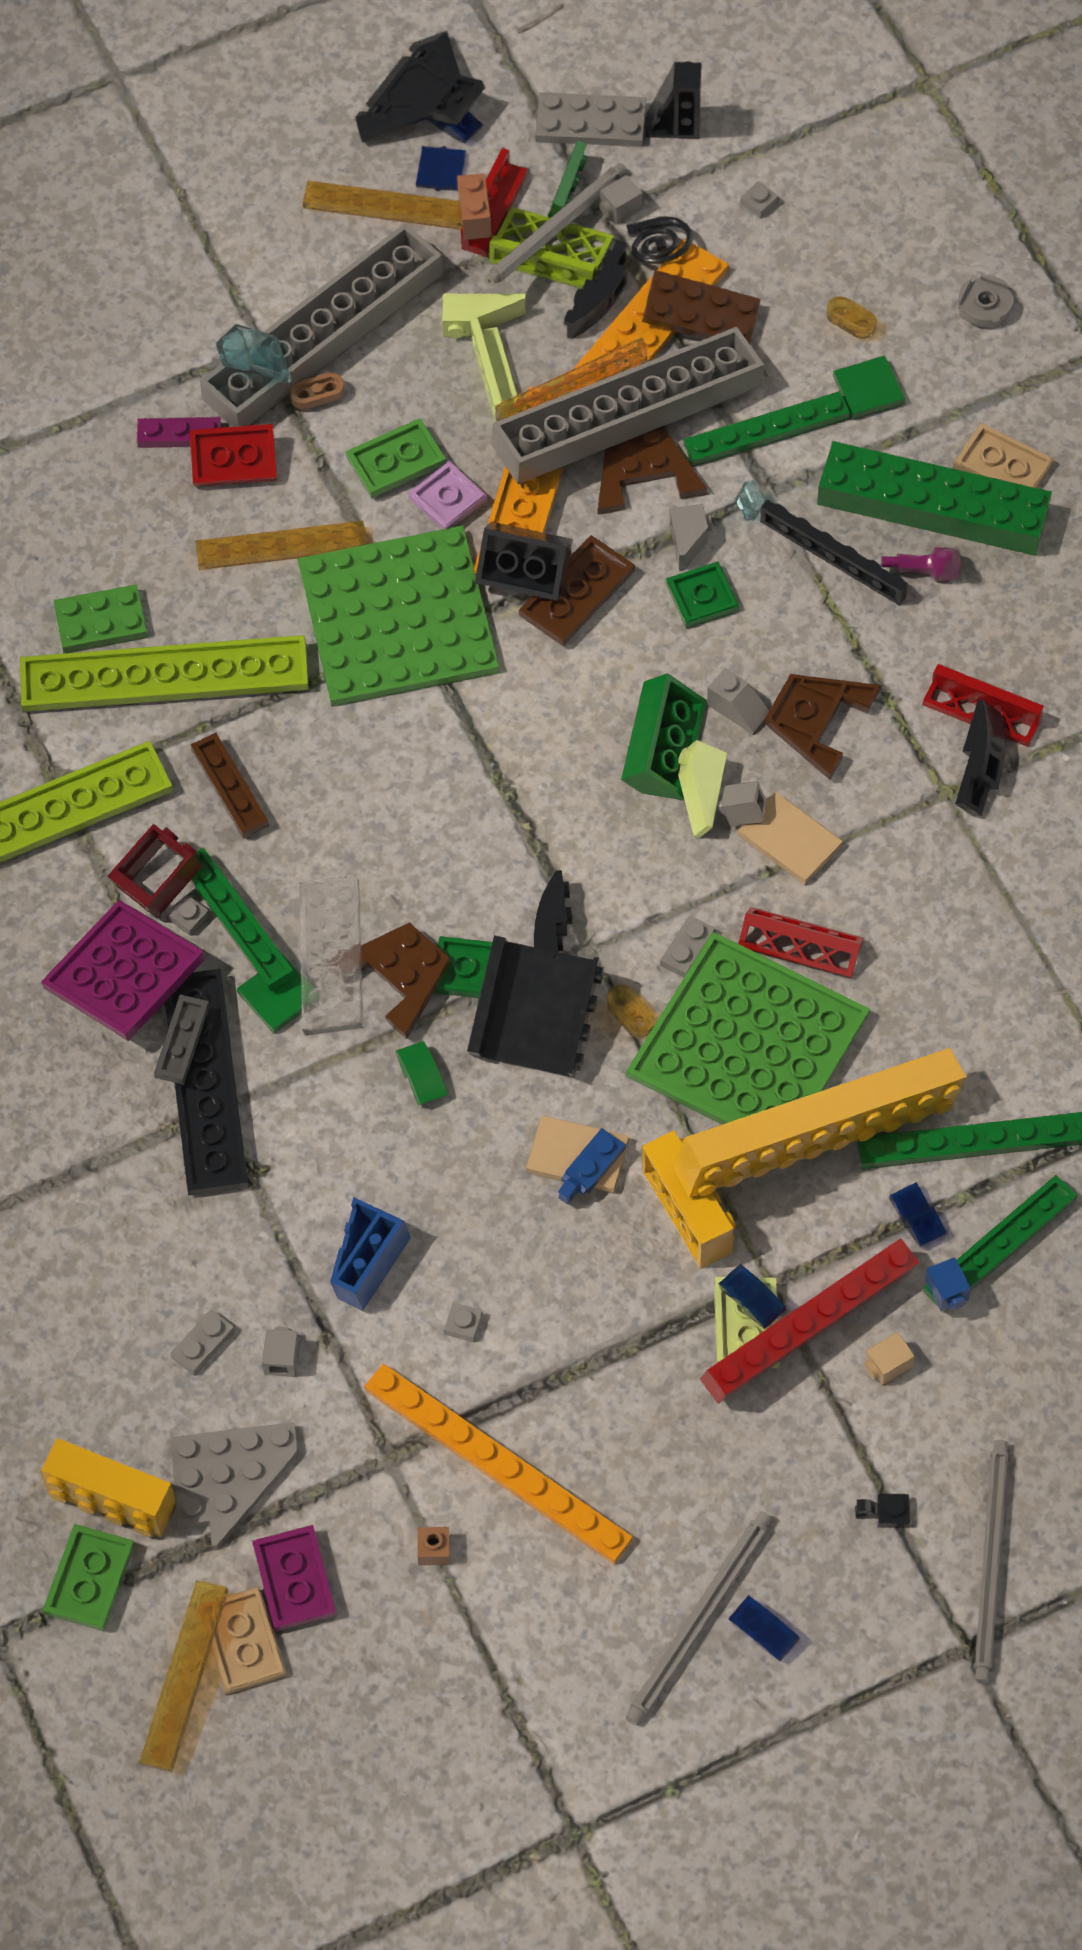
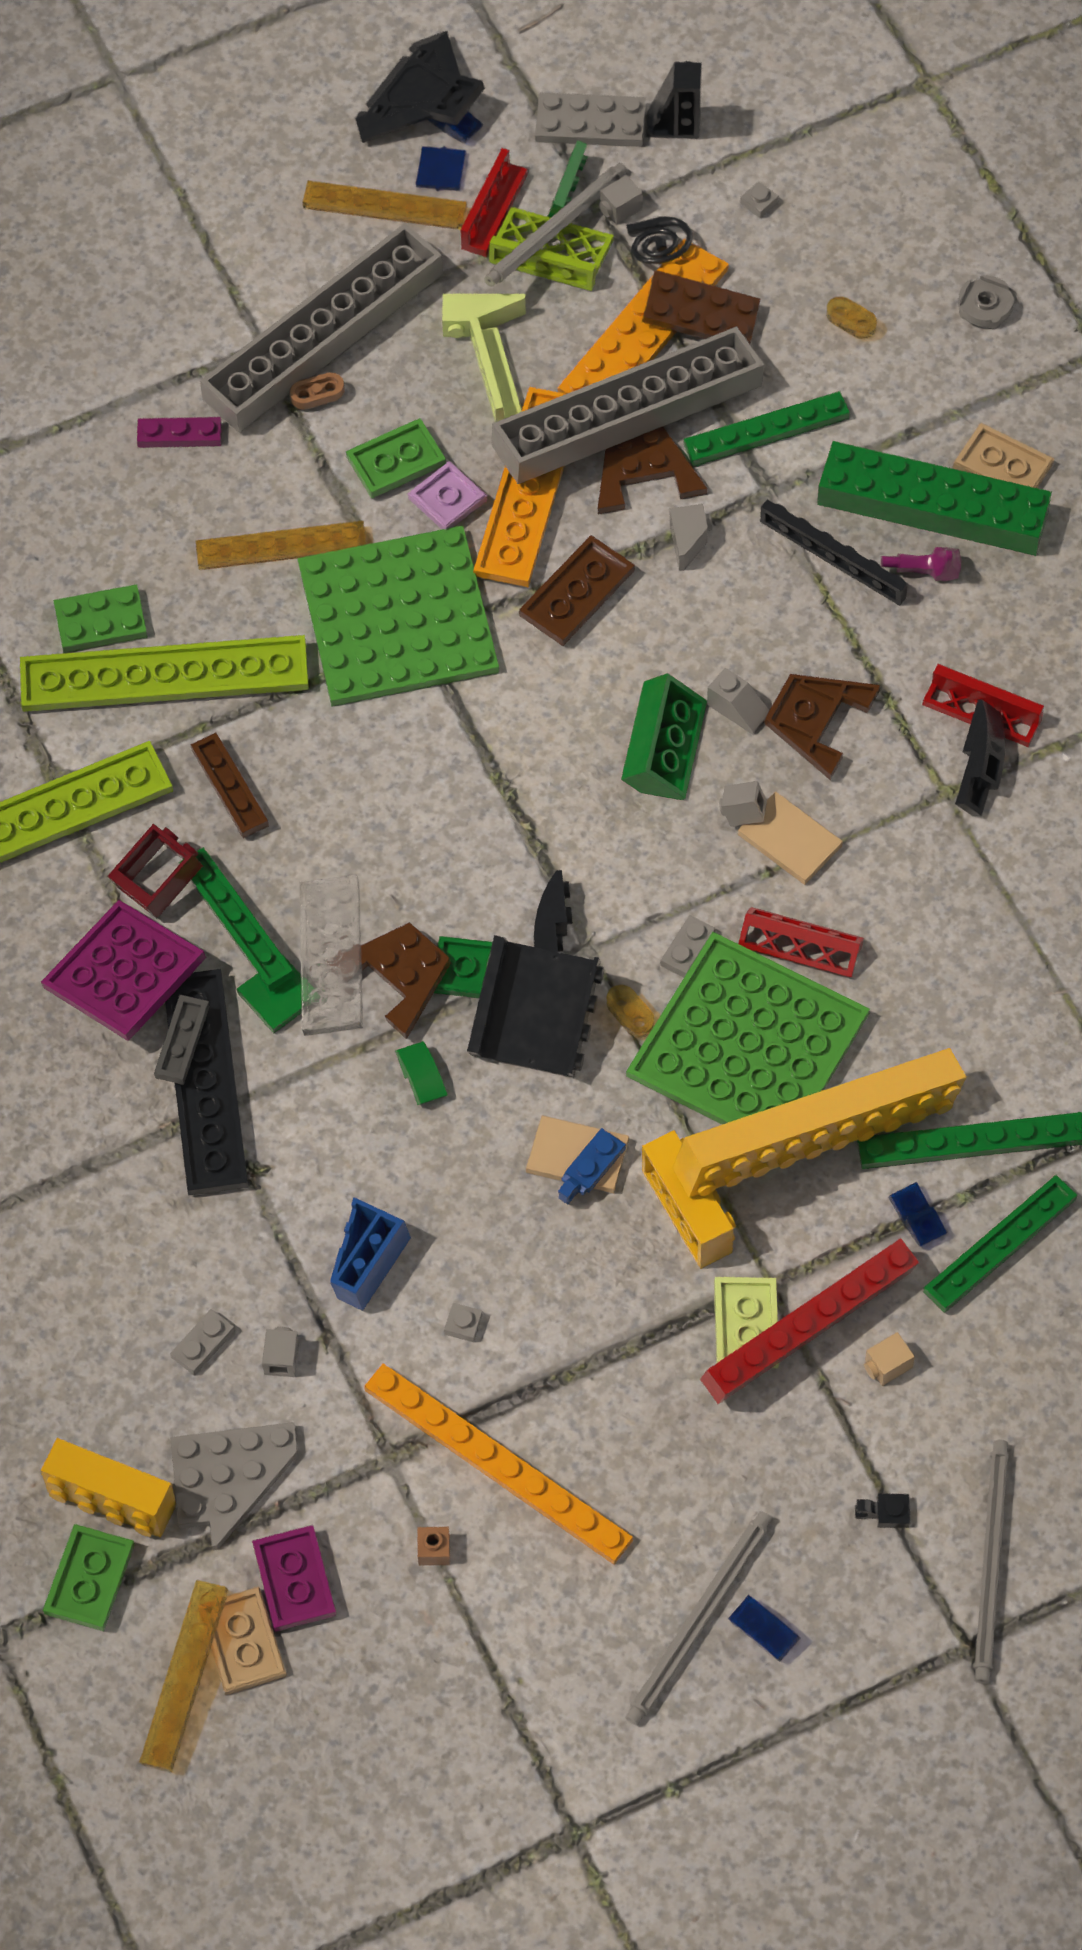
light grey plate [167,894,210,936] -> none
red plate [189,424,277,487] -> none
clear light blue slope [215,324,292,383] -> none
nougat brick [457,173,491,240] -> none
black slope [475,521,573,601] -> none
clear yellow plate [495,337,647,422] -> none
black slope [564,240,627,339] -> none
green tile [666,561,739,629] -> none
yellowish green slope [678,740,727,838] -> none
clear blue slope [718,1263,787,1329] -> none
clear light blue plate [735,480,764,521] -> none
green tile [833,355,905,420] -> none
blue brick [925,1257,971,1312] -> none

